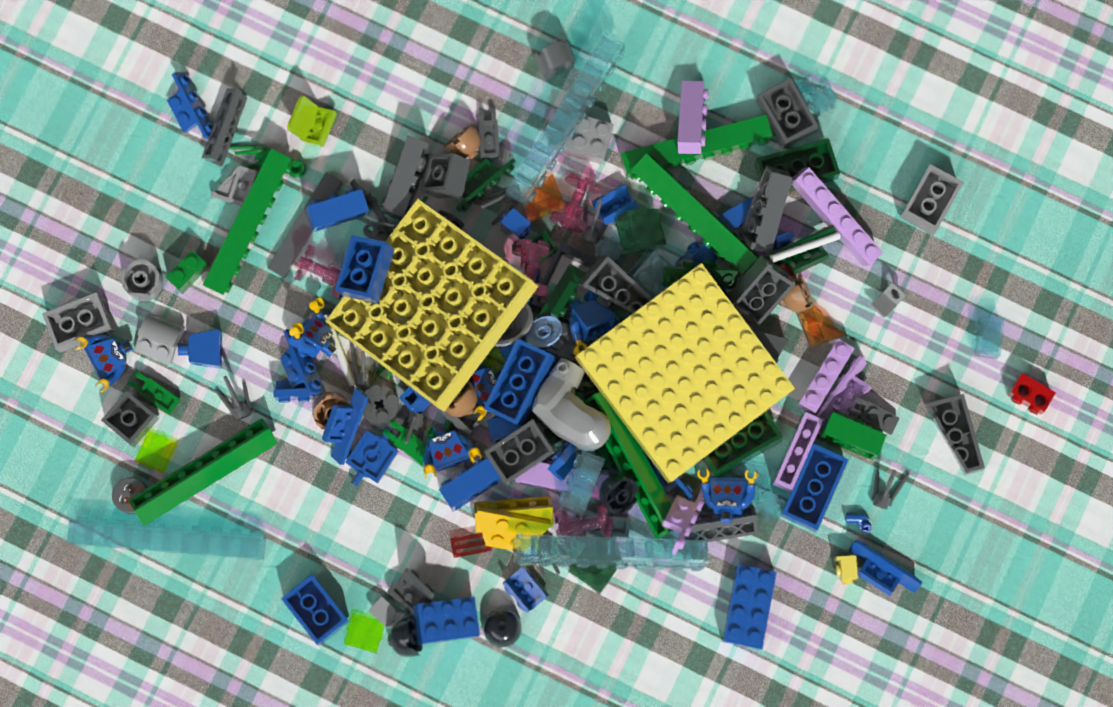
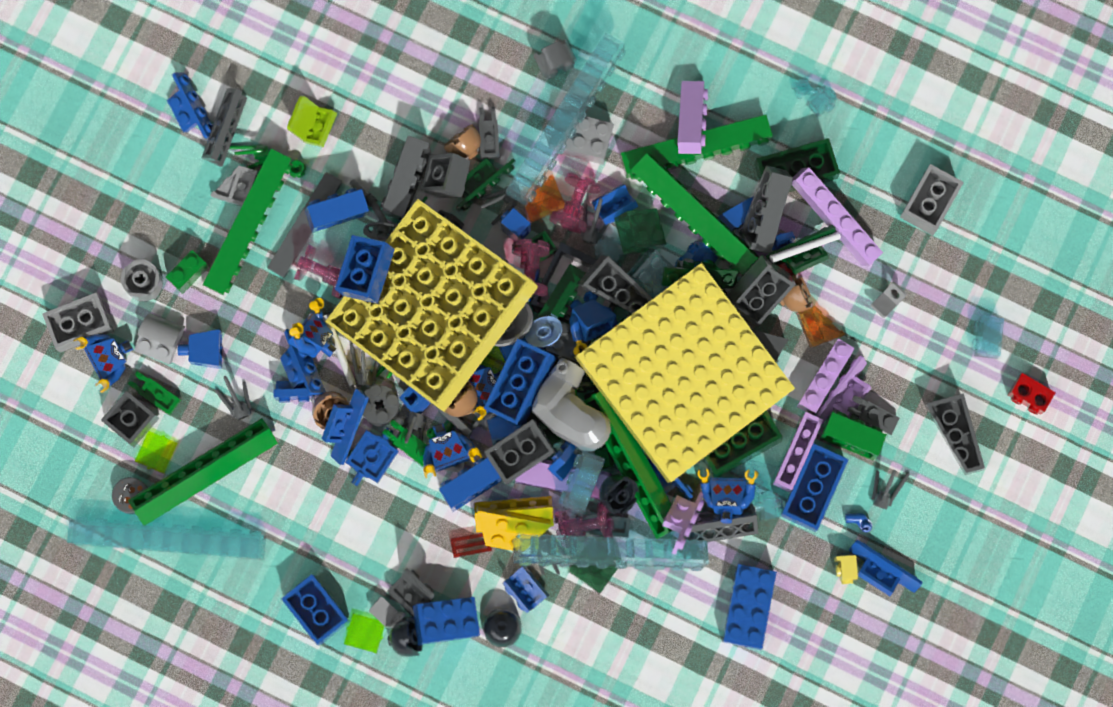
dark grey brick [756,78,818,149] -> none

